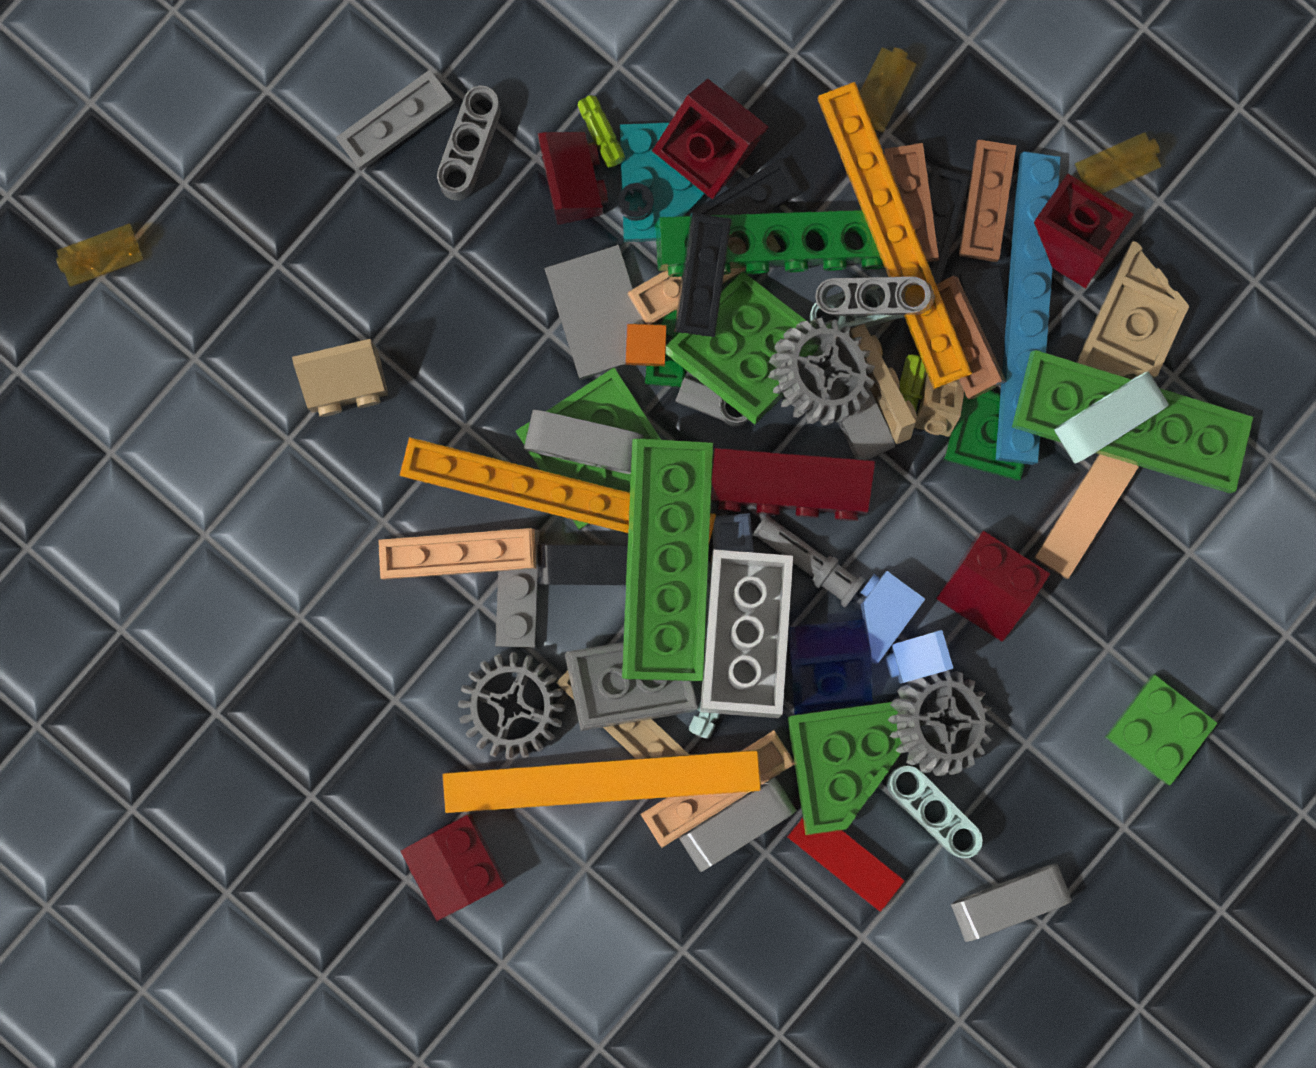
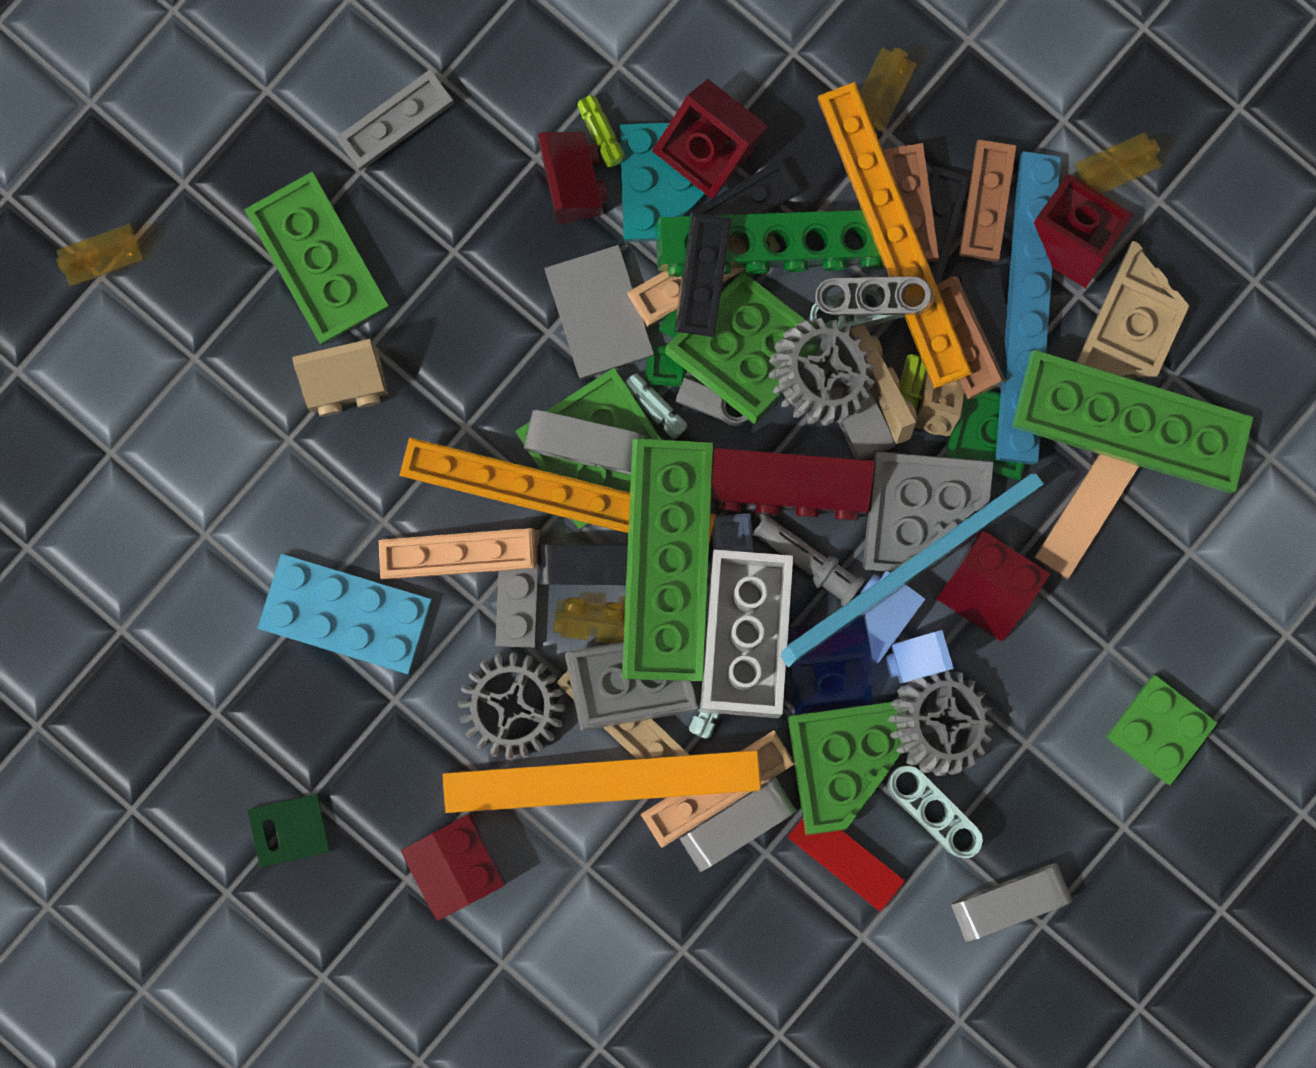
light grey beam [437,85,501,201] -> none
black bush [618,183,654,221] -> none
orange tile [625,324,666,366] -> none
light aqua beam [1054,371,1169,464] -> none
none -> bright green plate [244,172,390,346]
none -> dark green piece [247,794,331,868]
none -> medium azure plate [257,554,432,675]
none -> clear yellow hinge [553,597,625,644]
none -> light aqua axle [625,373,687,439]
none -> medium azure tile [780,473,1043,667]
none -> light grey plate [863,451,993,572]

